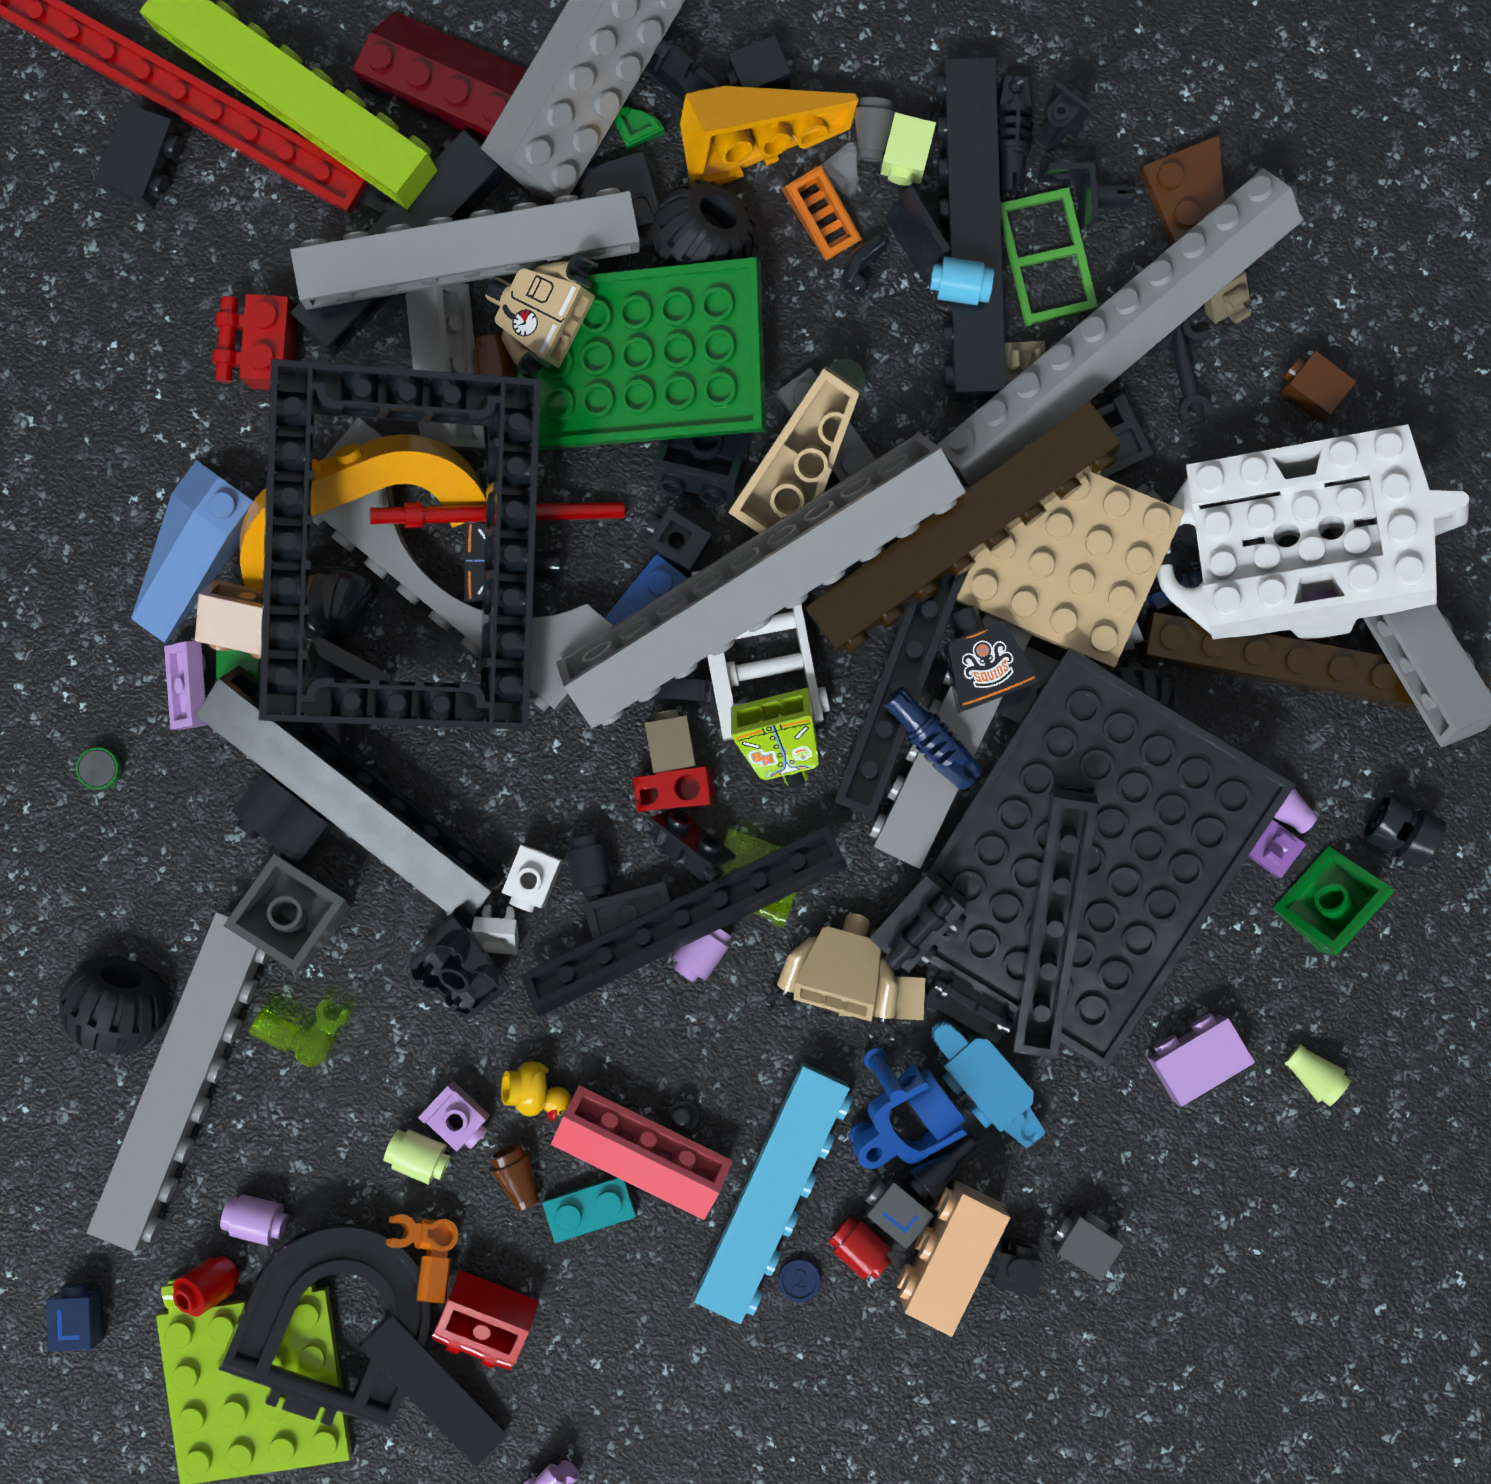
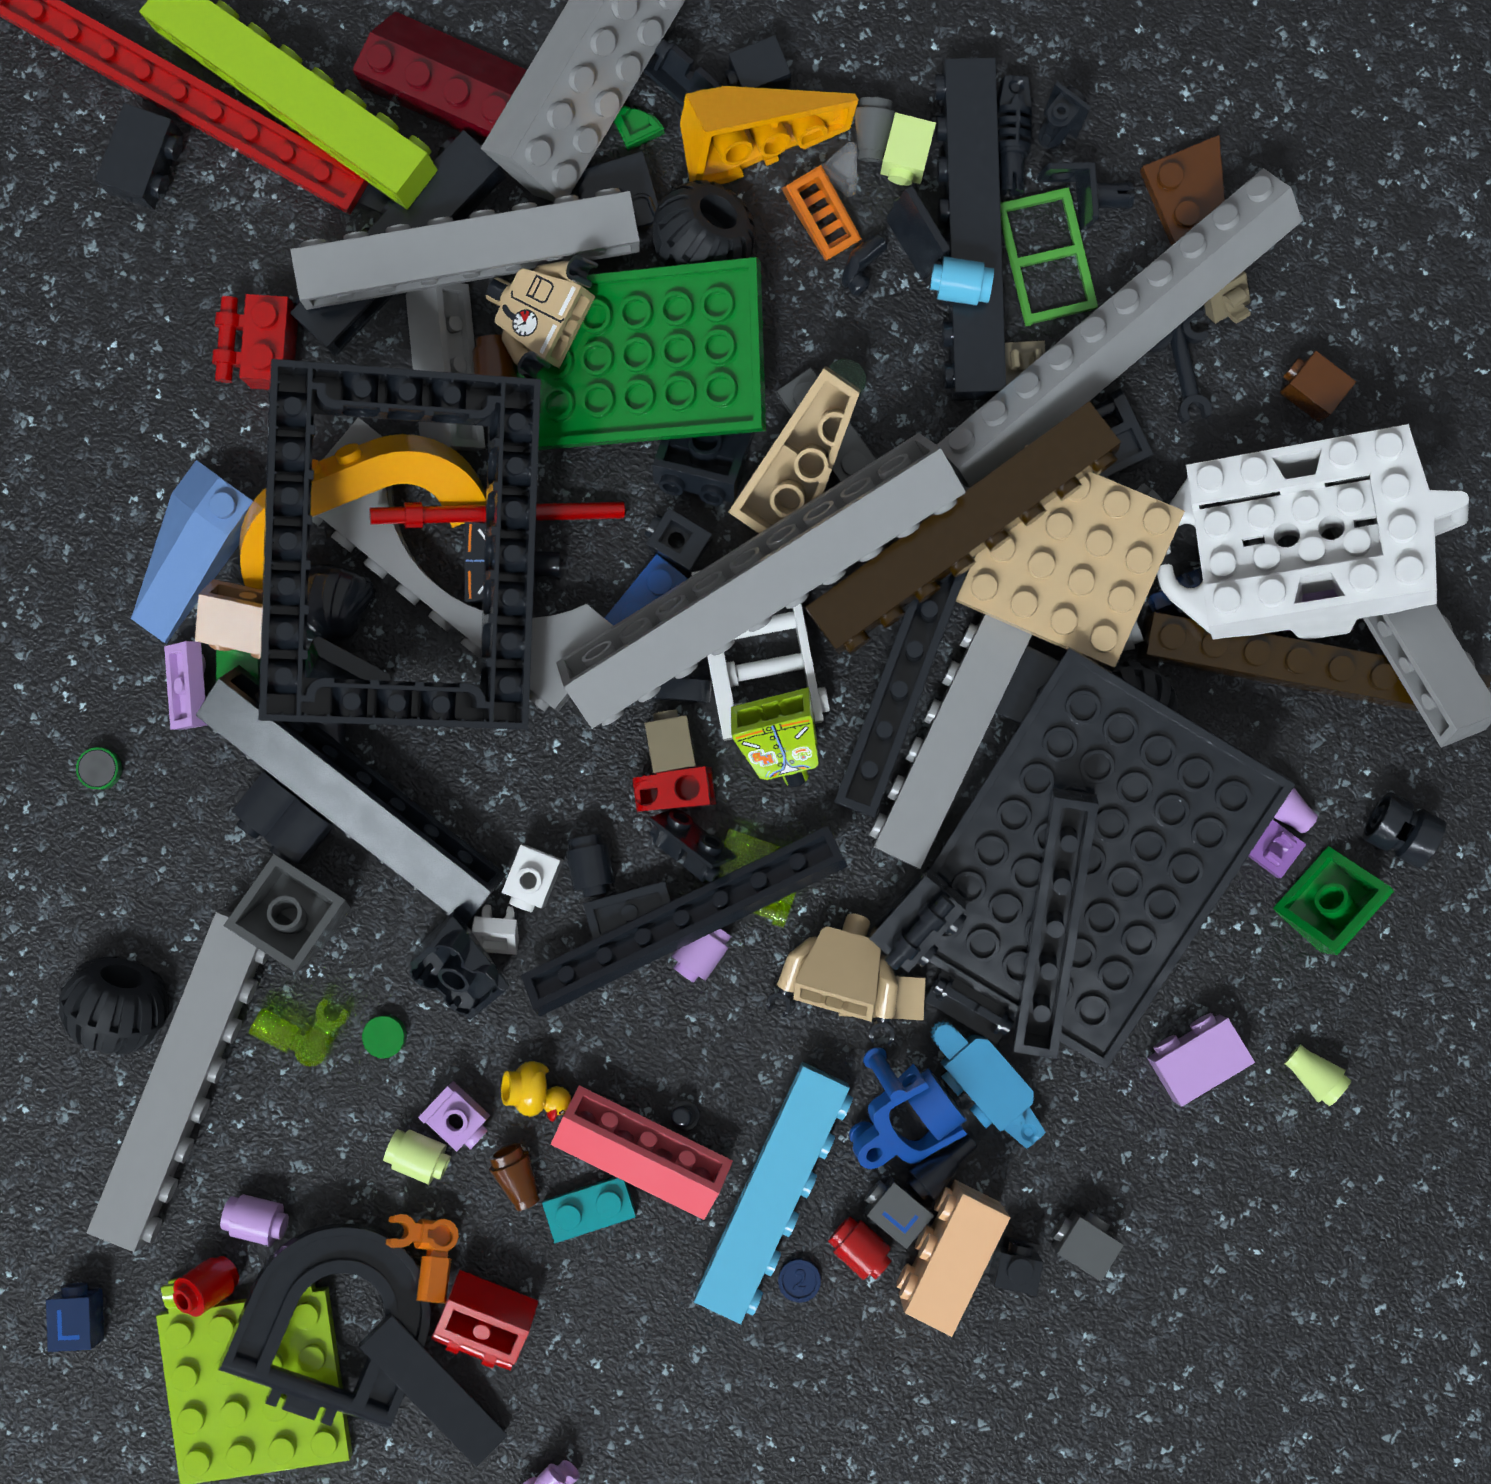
dark blue hinge [883,686,982,790] -> none
black torso [944,605,1039,714] -> none
none -> green tile [362,1014,407,1058]

